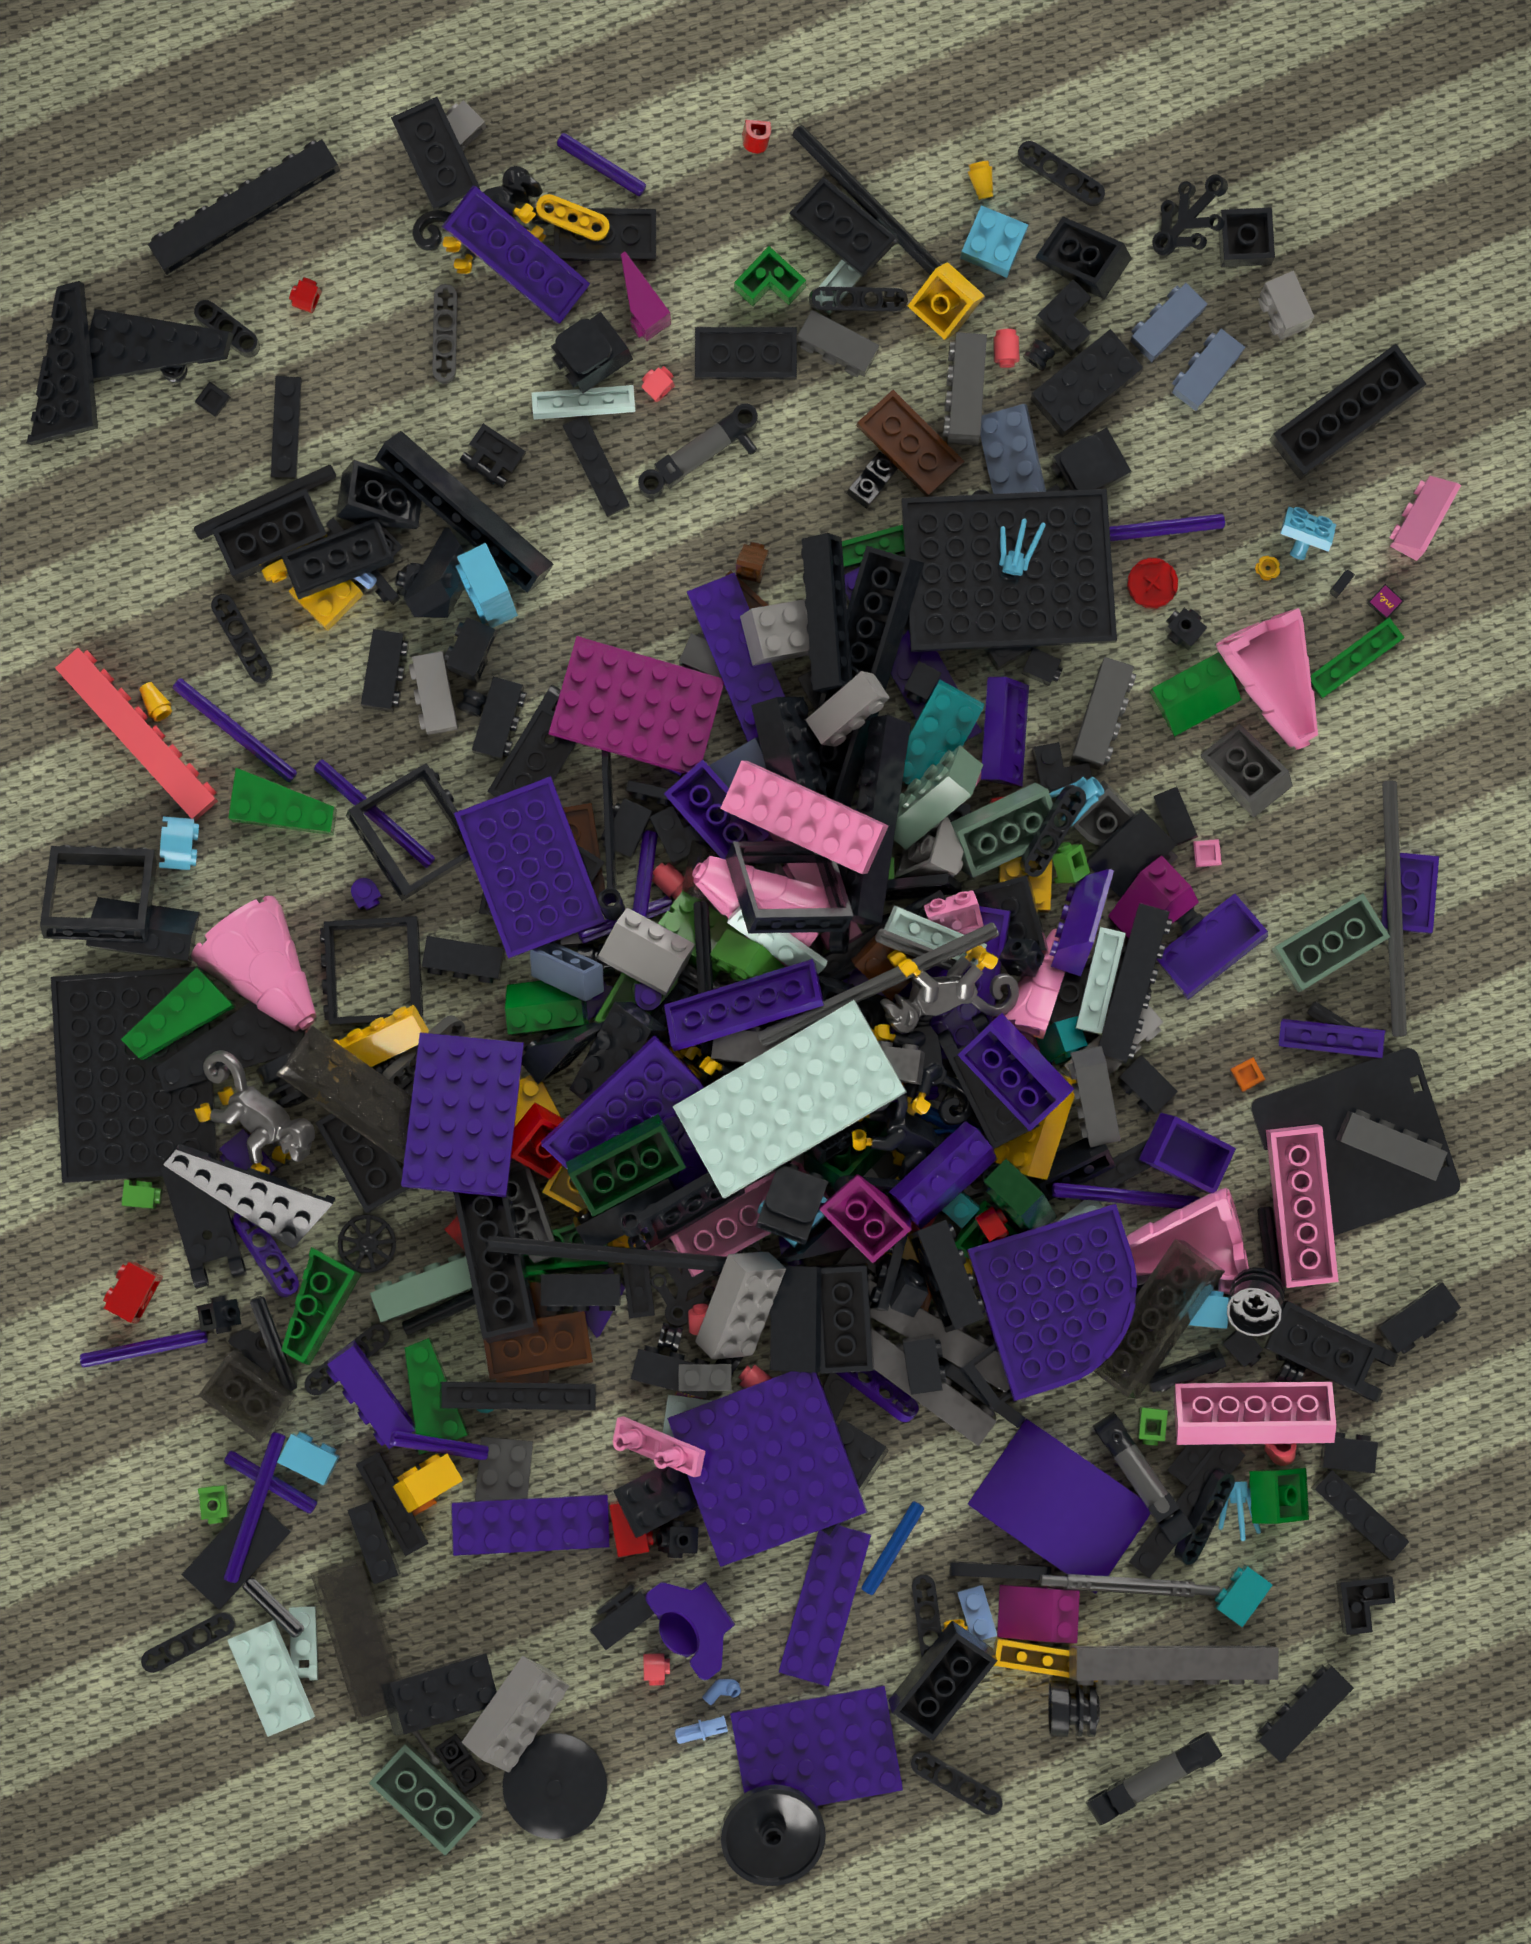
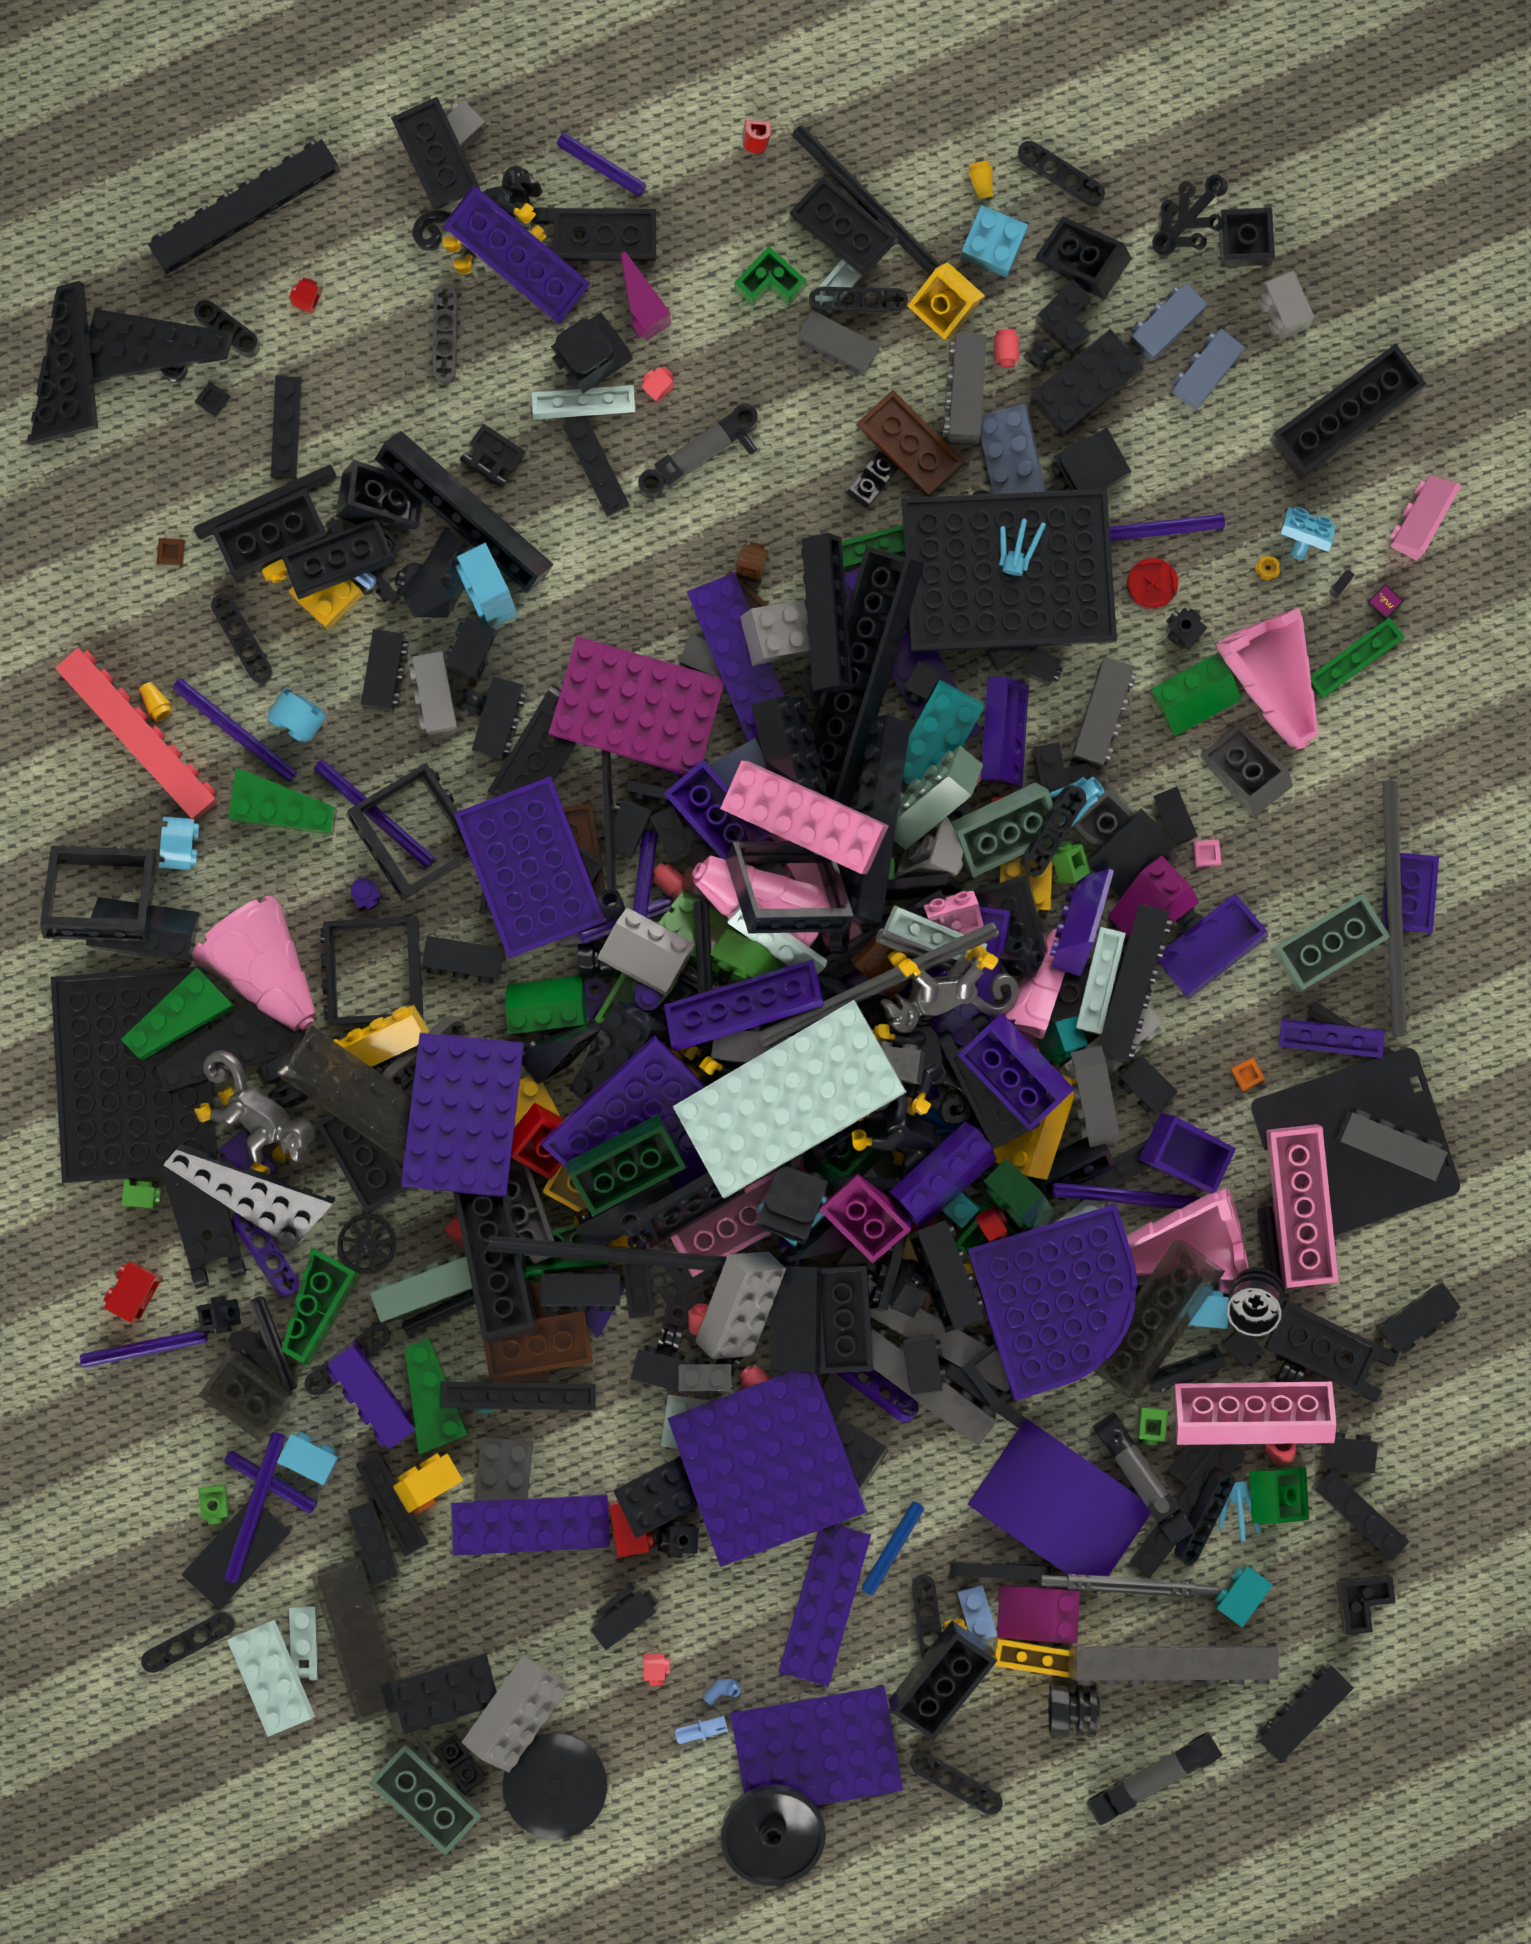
black axle [242,1578,304,1638] -> none
dark purple axle [390,1431,489,1460] -> none
sand blue brick [530,942,604,1001] -> none
yellow plate [536,194,609,241] -> none
bright pink plate [613,1416,705,1477] -> none
dark purple piece [646,1581,735,1680] -> none
black plate [695,327,797,380] -> none
light grey brick [806,671,889,746] -> none
none -> reddish brown tile [157,538,185,566]
none -> medium azure brick [267,687,328,743]

